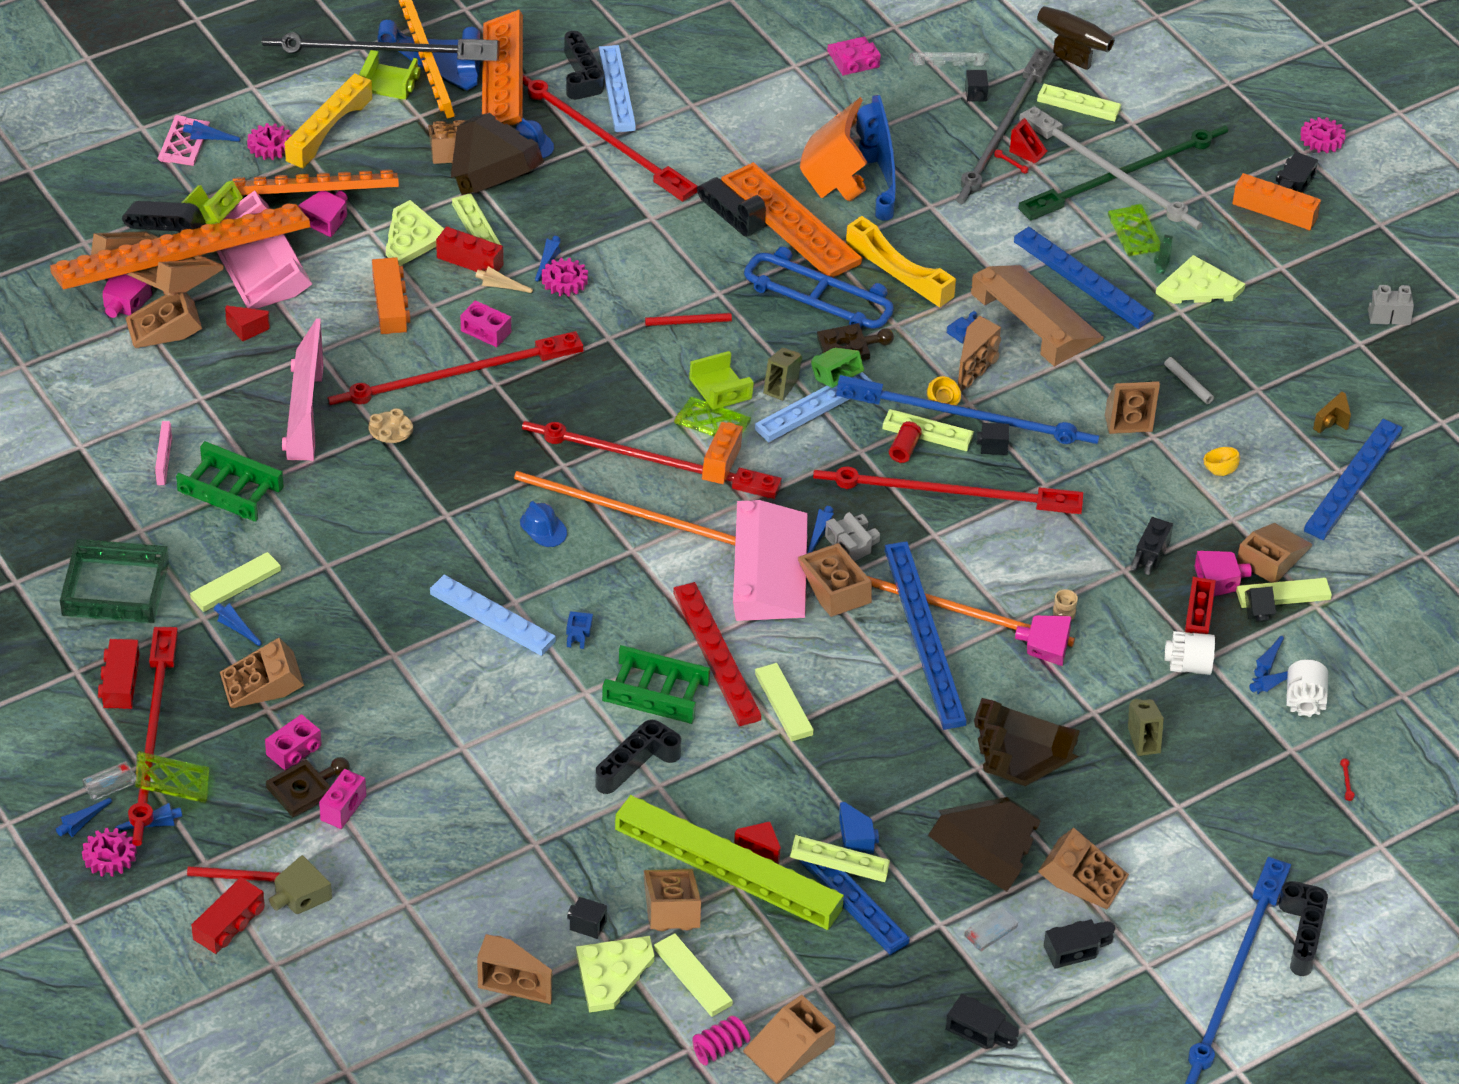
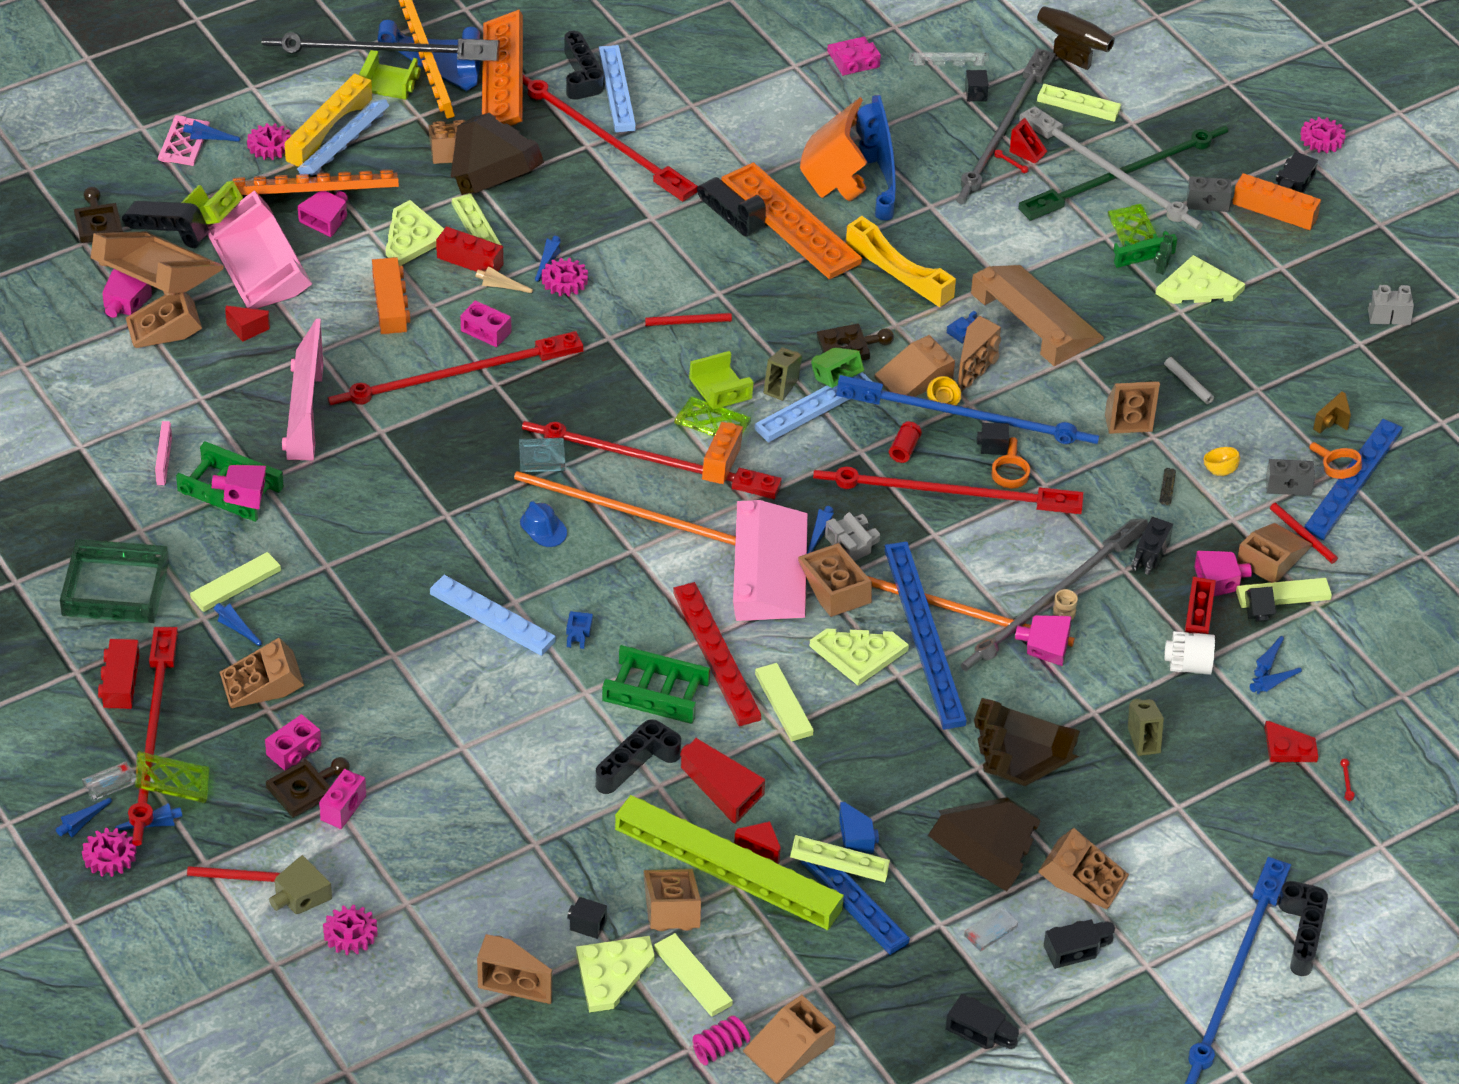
orange plate [50,204,310,290] -> none
red brick [191,877,265,954] -> none
tan dish [368,408,413,443] -> none
blue piece [516,118,554,158] -> none
blue bar [744,247,894,329] -> none
yellowish green tile [882,409,974,451] -> none
blue plate [1014,226,1154,329] -> none
white gear [1287,660,1328,717] -> none
none -> dark brown plate [74,187,123,243]
none -> dark pink torso [212,465,266,509]
none -> light blue plate [297,99,389,176]
none -> dark pink gear [323,905,378,955]
none -> clear light blue tile [519,438,565,472]
none -> red slope [680,738,765,824]
none -> yellowish green plate [809,629,909,686]
none -> medium nougat slope [875,335,955,404]
none -> flat silver bar [961,519,1148,671]
none -> orange piece [991,437,1030,488]
none -> green plate [1113,231,1177,268]
none -> clear smoke axle [1159,468,1176,505]
none -> dark grey brick [1187,176,1232,212]
none -> dark grey brick [1265,459,1315,496]
none -> red wing [1265,721,1318,762]
none -> red bar [1270,502,1338,564]
none -> orange piece [1309,442,1362,479]

